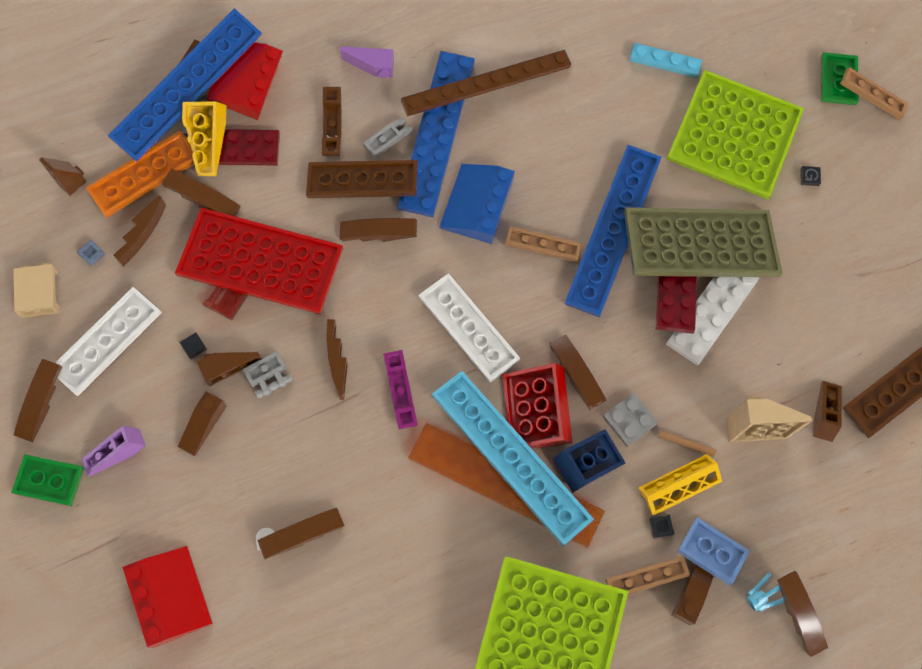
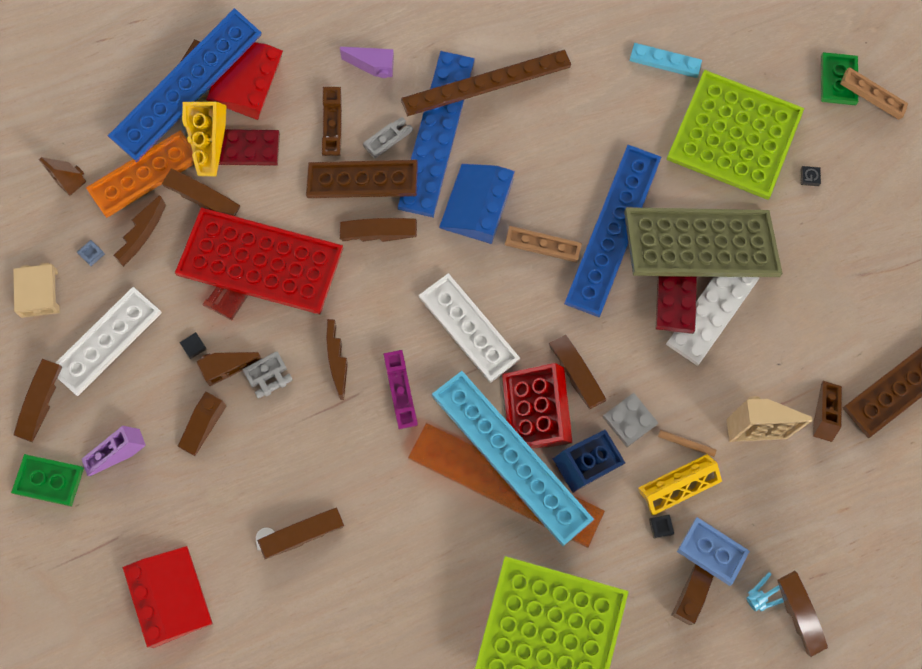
medium nougat plate [605,556,690,595] -> none

